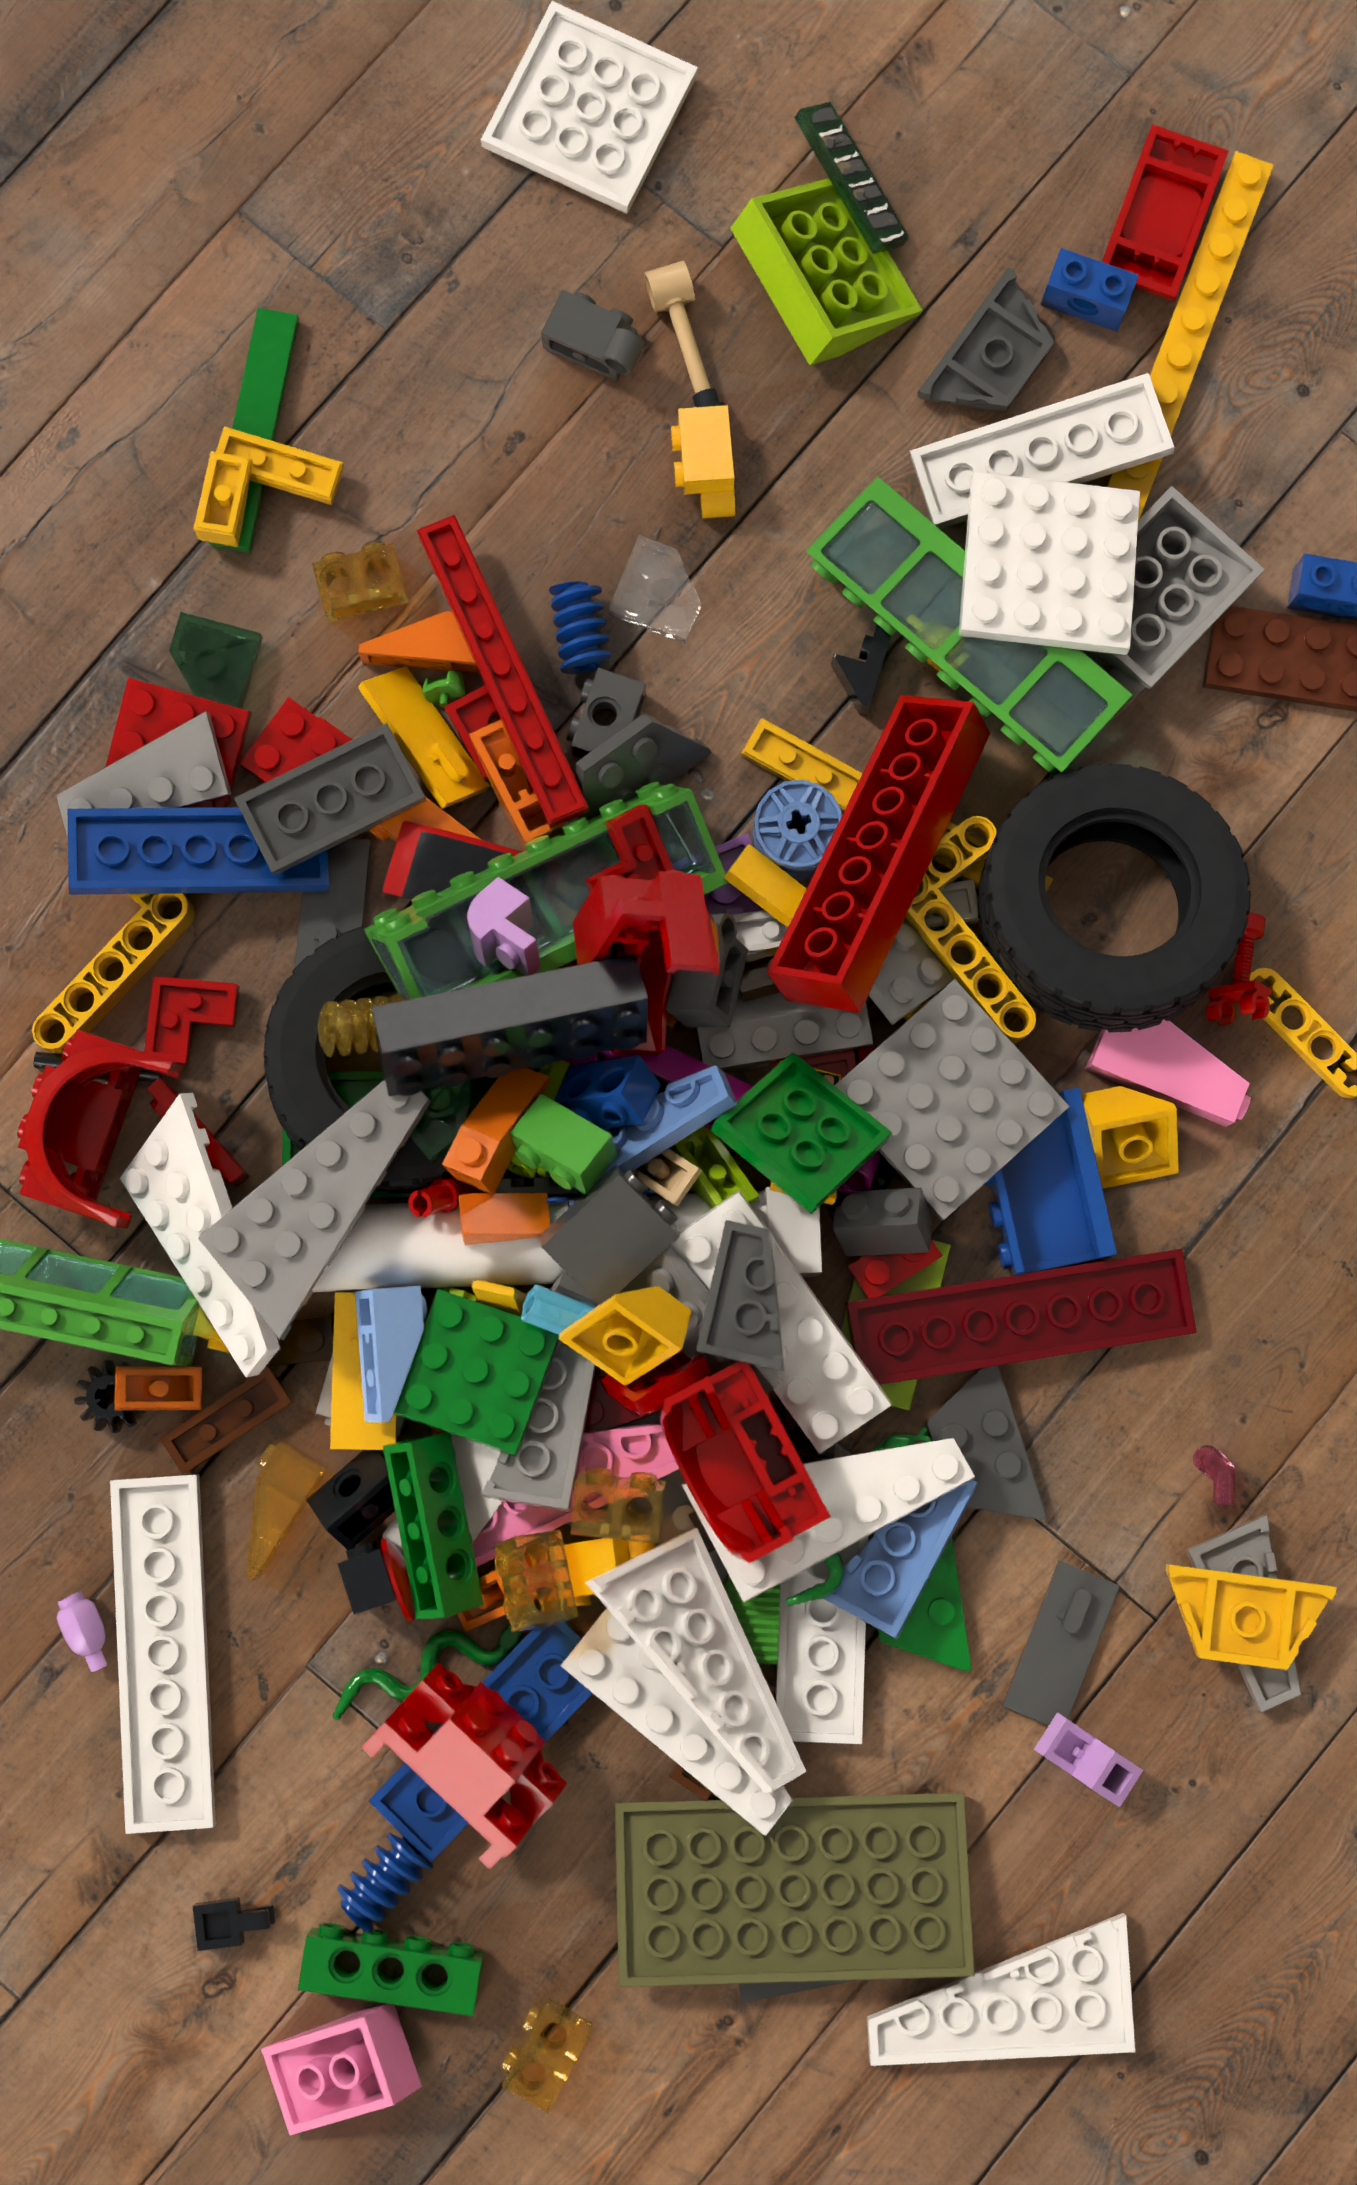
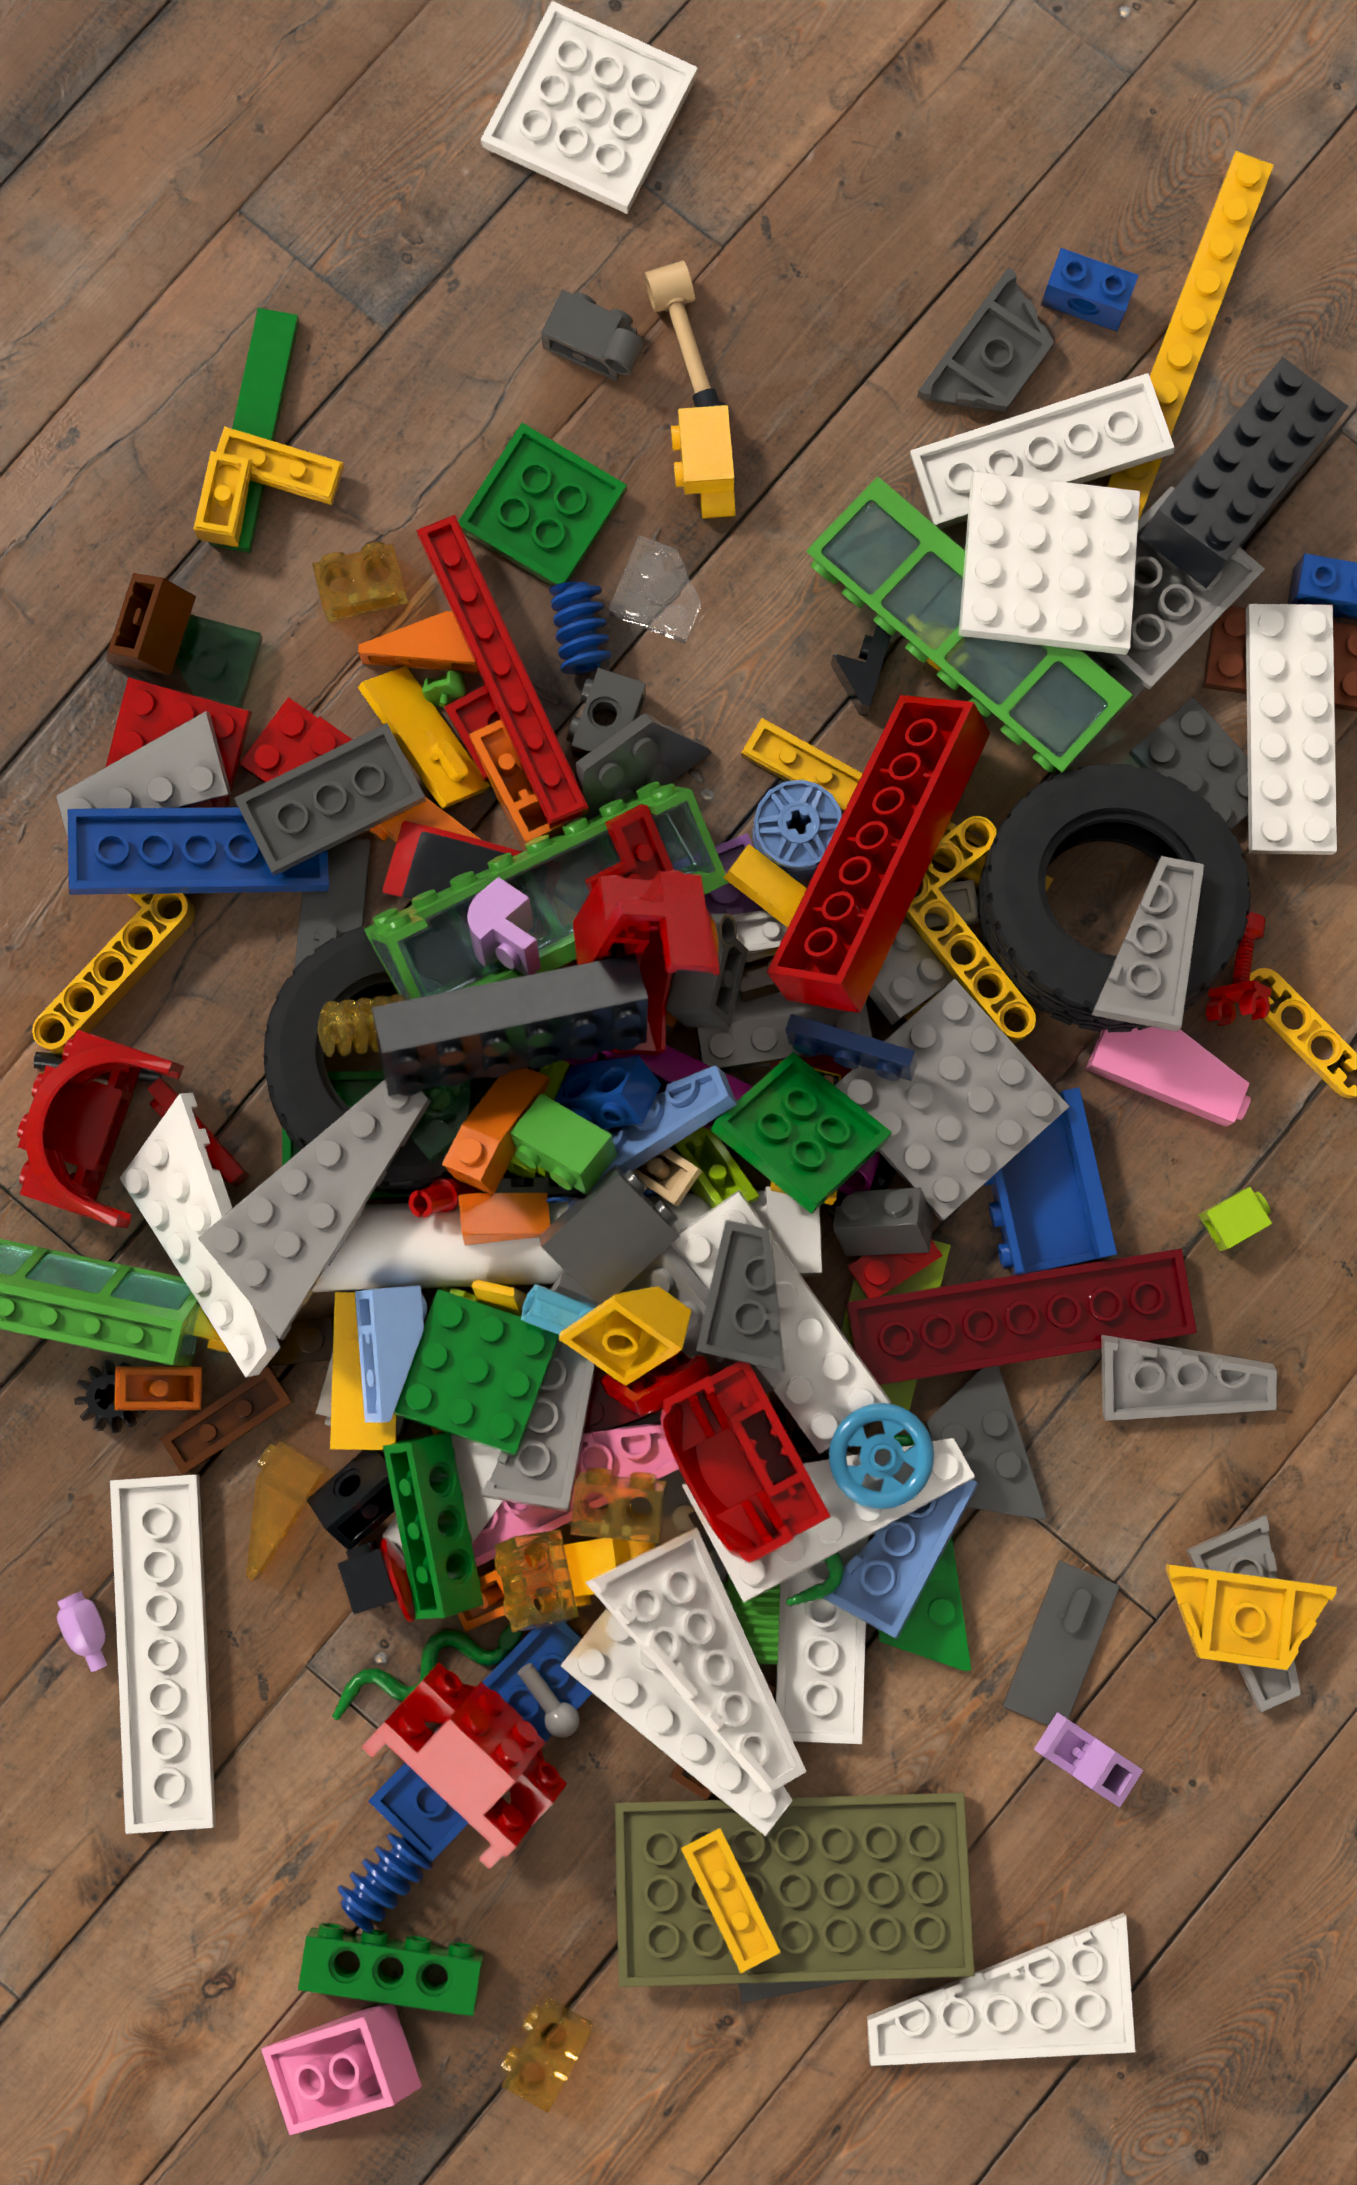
red plate [144,976,240,1065] -> none
black plate [193,1897,275,1951] -> none
lime slope [730,175,923,366] -> none
clear green tile [794,102,910,254] -> none
yellow slope [1081,1086,1179,1189] -> none
red slope [1102,124,1229,301] -> none
clear pink arm [1193,1445,1235,1505] -> none
none -> reddish brown slope [106,573,196,675]
none -> green plate [458,423,627,586]
none -> light grey bar [517,1663,579,1738]
none -> yellow plate [681,1828,781,1973]
none -> dark blue plate [785,1014,917,1081]
none -> dark azure plate [829,1403,934,1509]
none -> light grey wing [1091,856,1204,1032]
none -> light grey wing [1101,1335,1277,1421]
none -> dark grey plate [1129,697,1248,830]
none -> black brick [1139,357,1349,589]
none -> lime brick [1198,1187,1272,1251]
none -> white plate [1246,604,1337,855]

